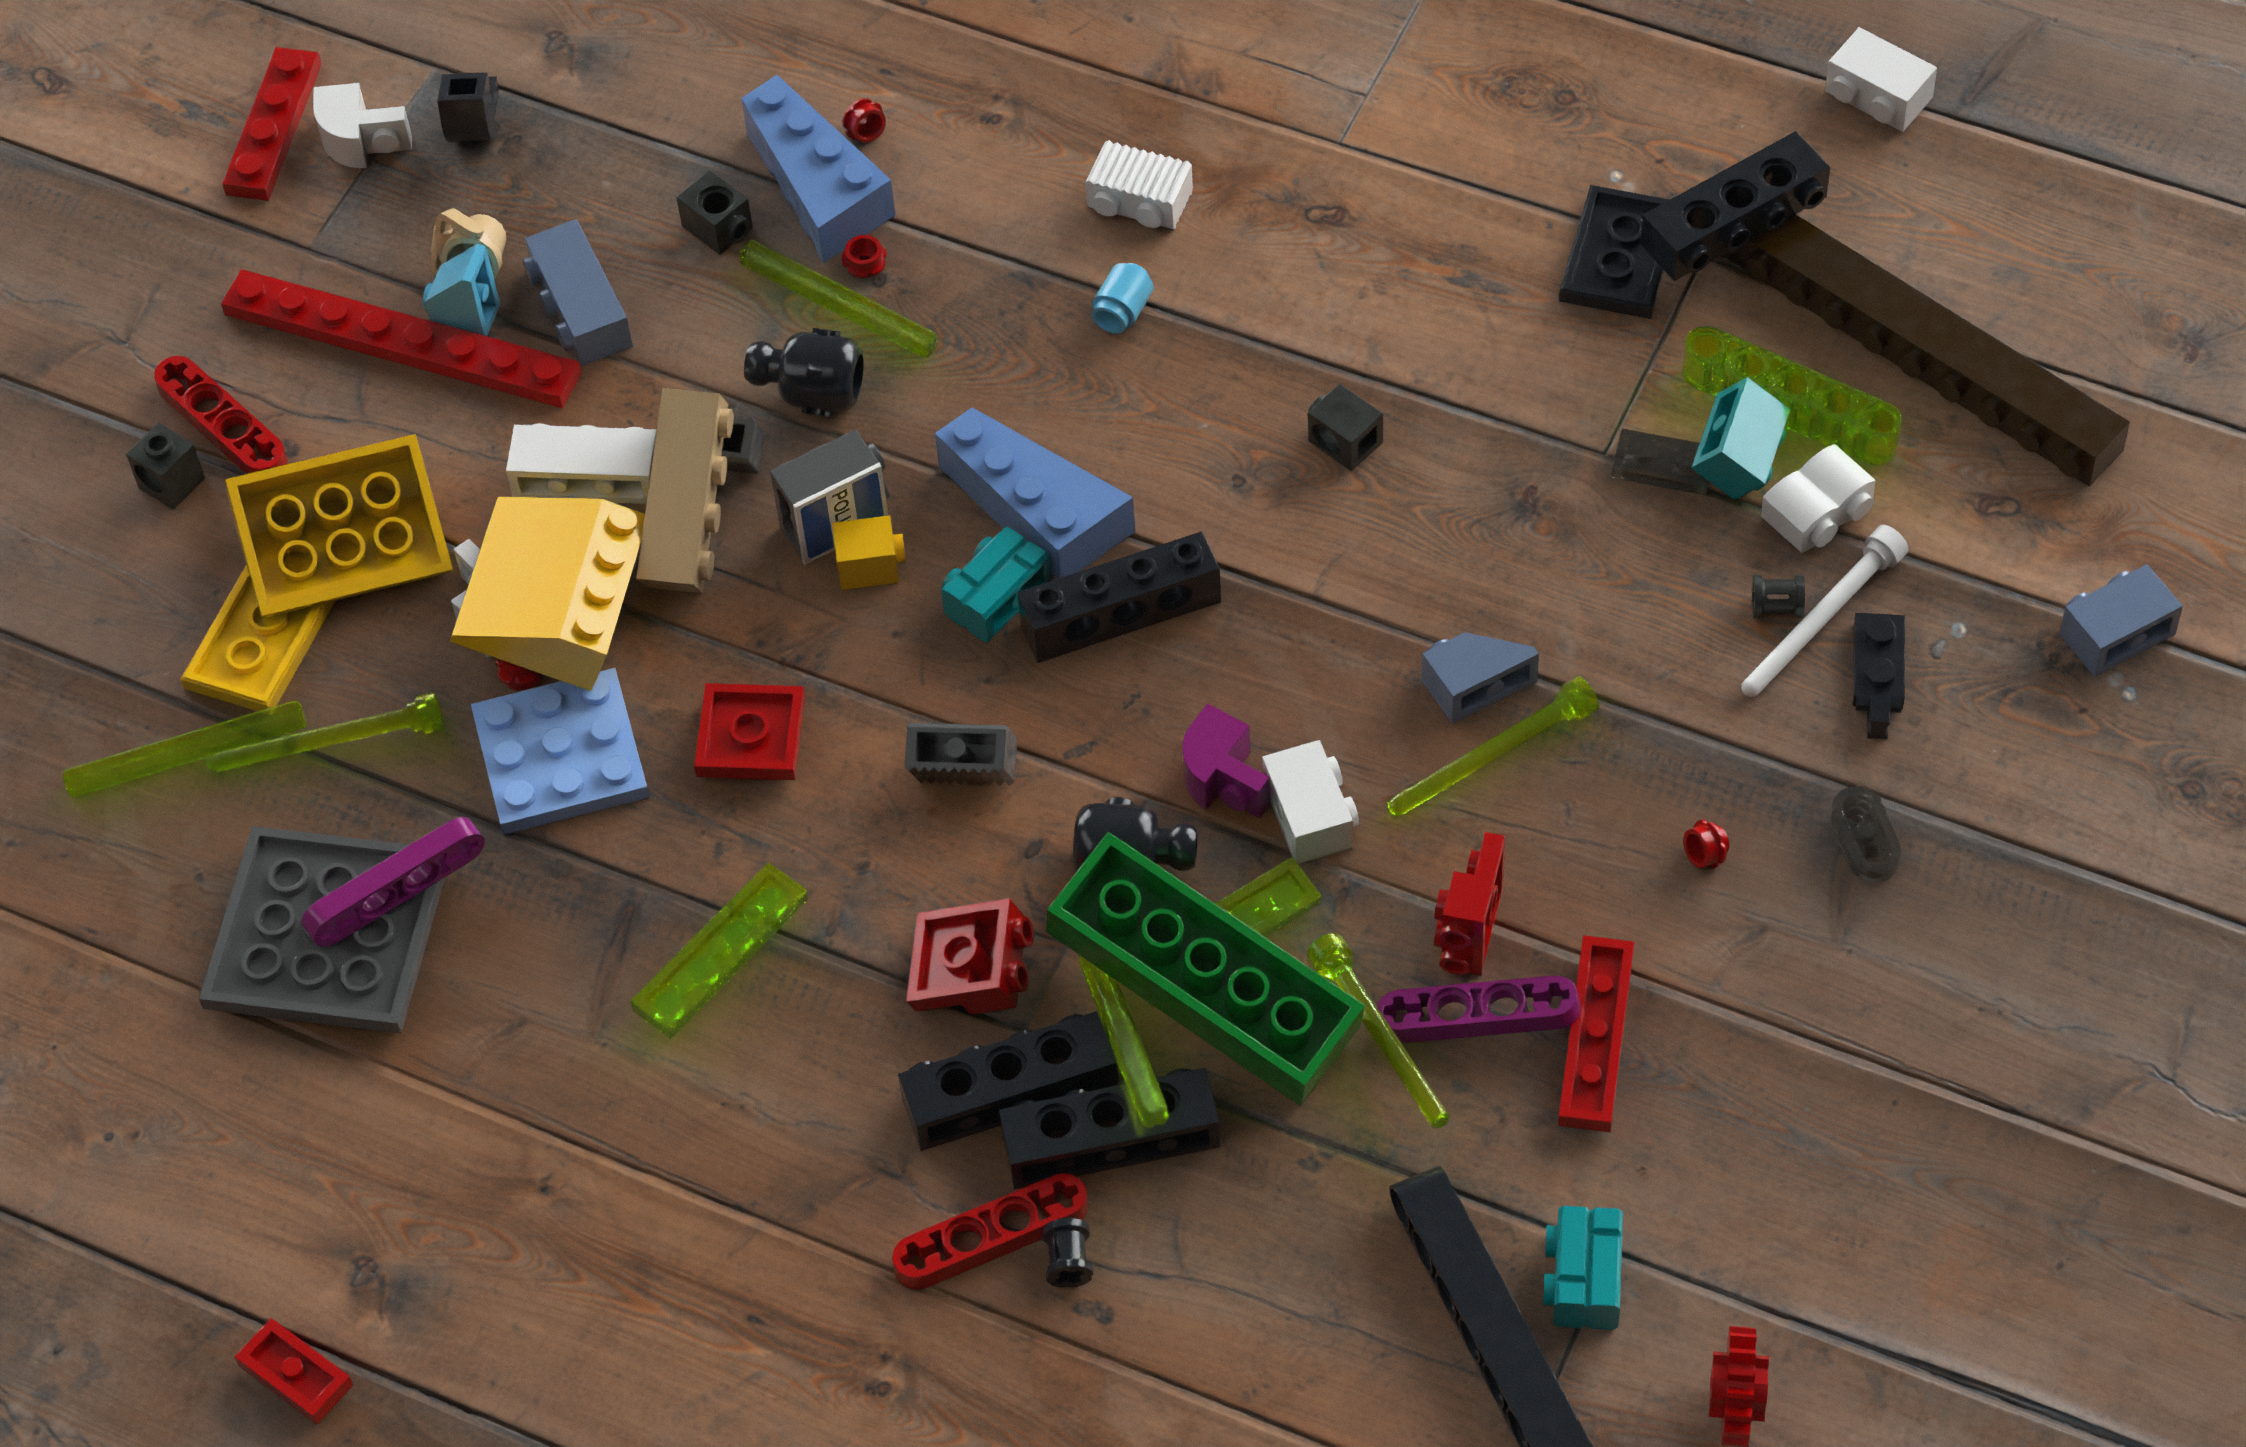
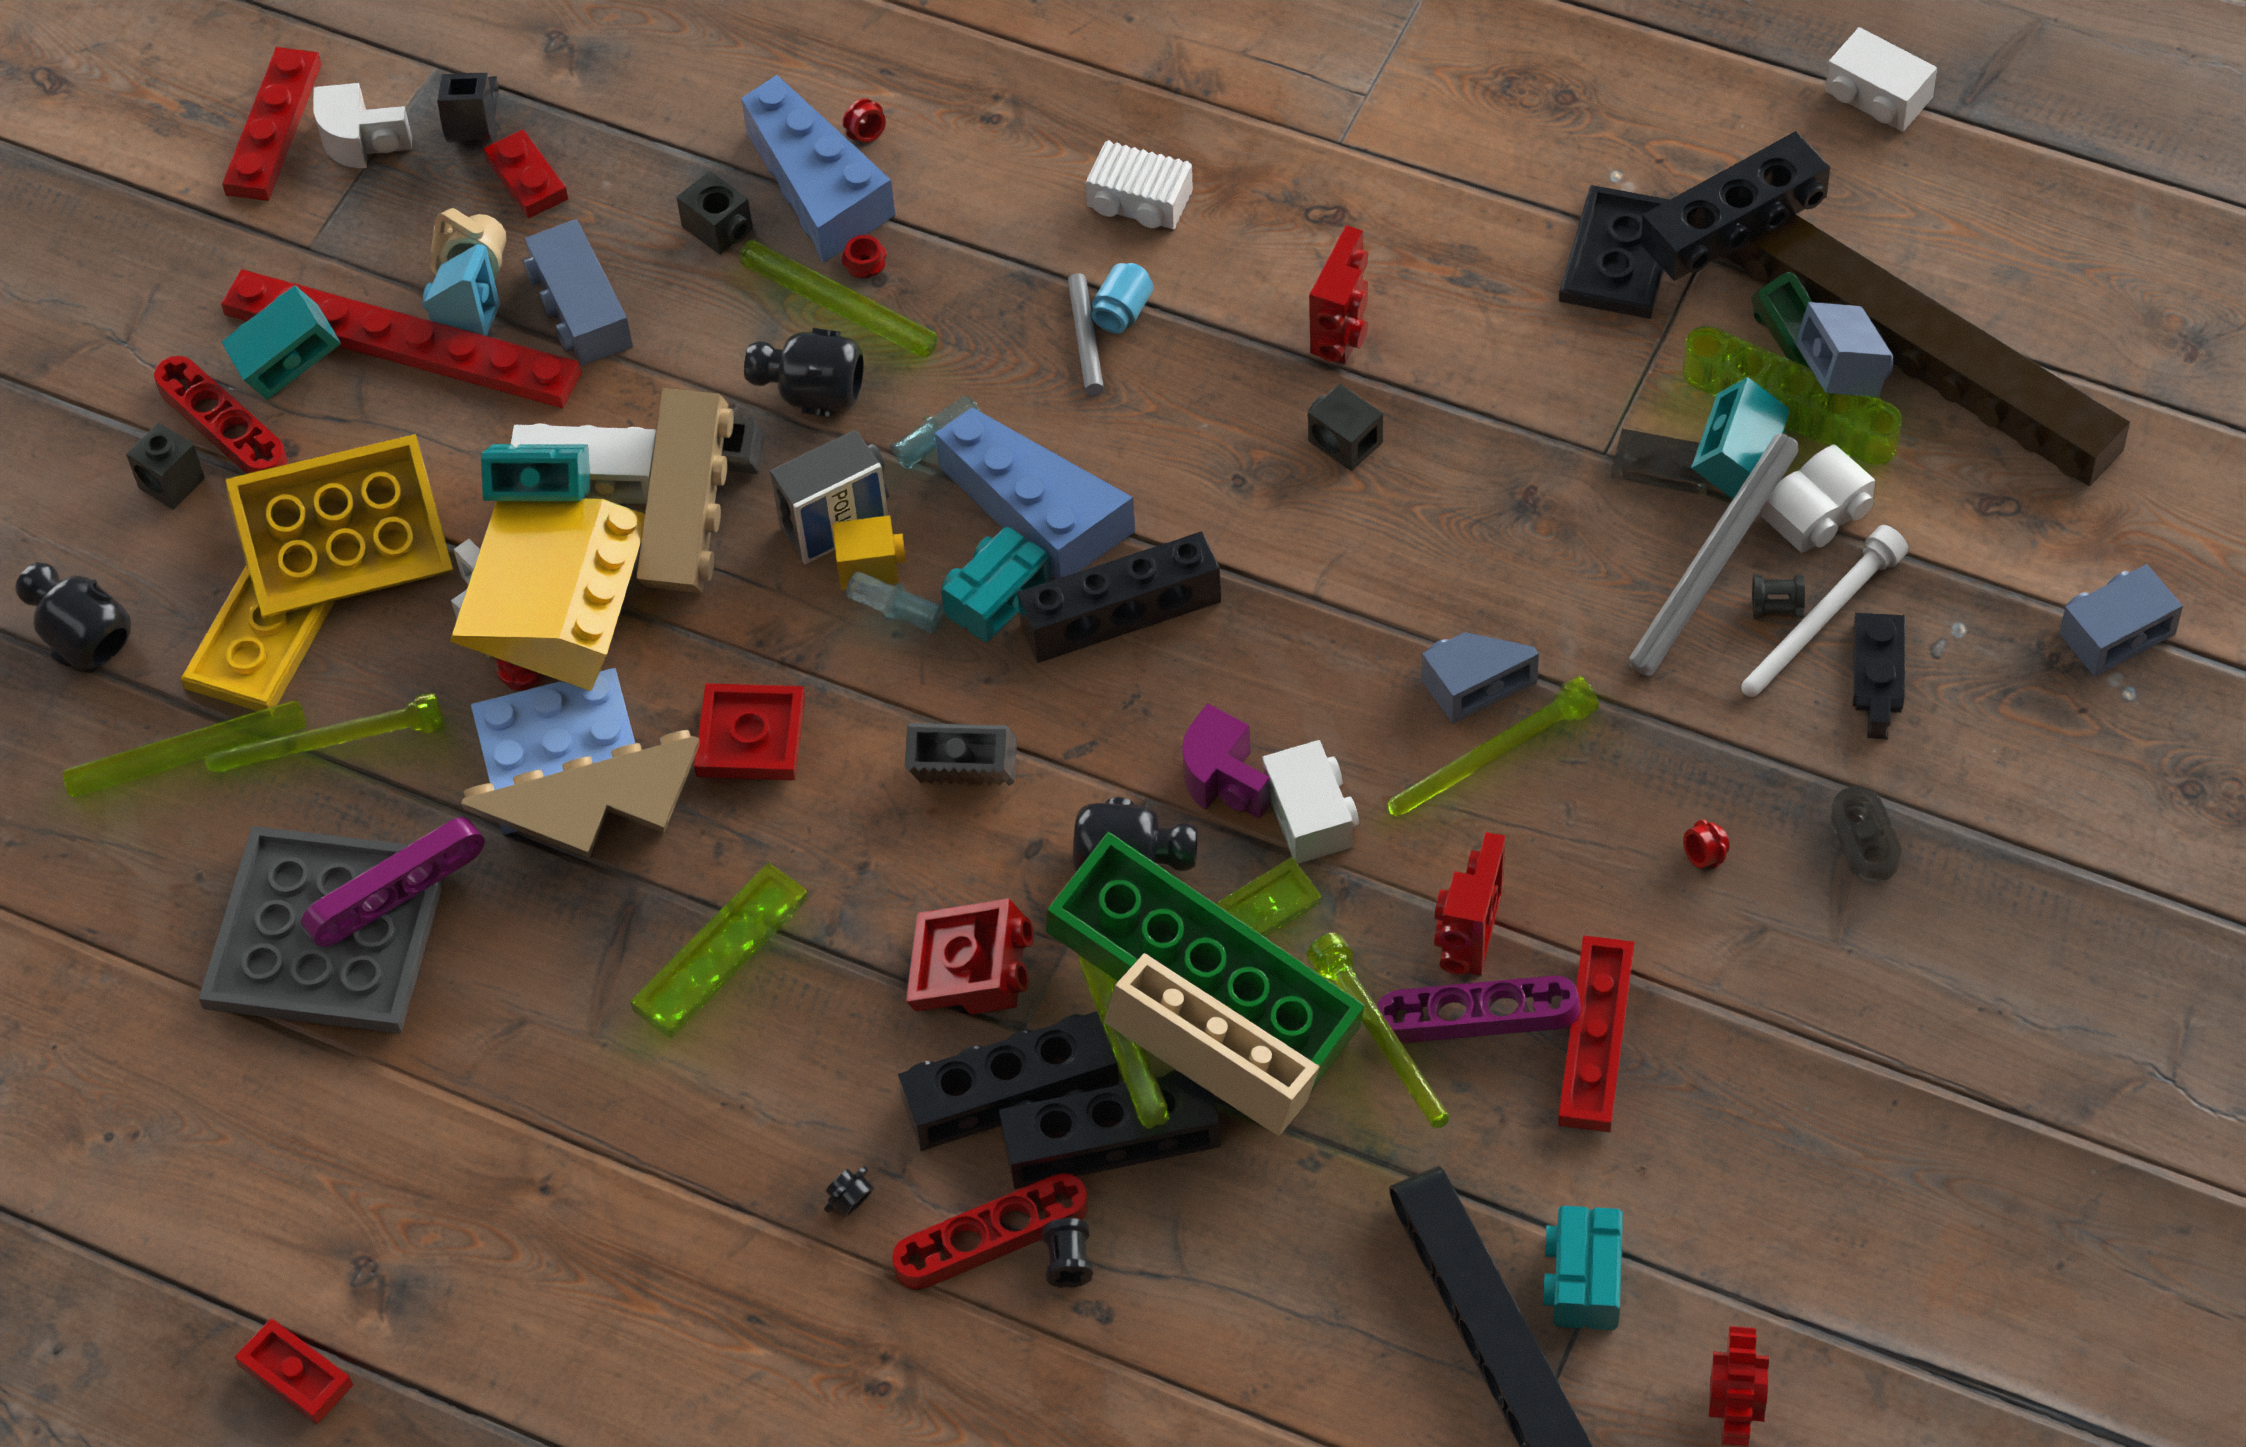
none -> black piece [15,562,131,671]
none -> teal brick [221,285,341,400]
none -> tan slope [461,730,699,858]
none -> teal brick [481,444,590,501]
none -> red plate [483,129,568,219]
none -> black plate [824,1166,874,1218]
none -> clear light blue axle [846,572,944,633]
none -> clear light blue axle [890,396,980,470]
none -> light grey bar [1068,273,1104,396]
none -> tan brick [1104,953,1320,1136]
none -> red plate [1309,225,1368,364]
none -> light grey axle [1629,433,1799,677]
none -> dark green piece [1751,272,1812,372]
none -> sand blue brick [1795,302,1893,397]

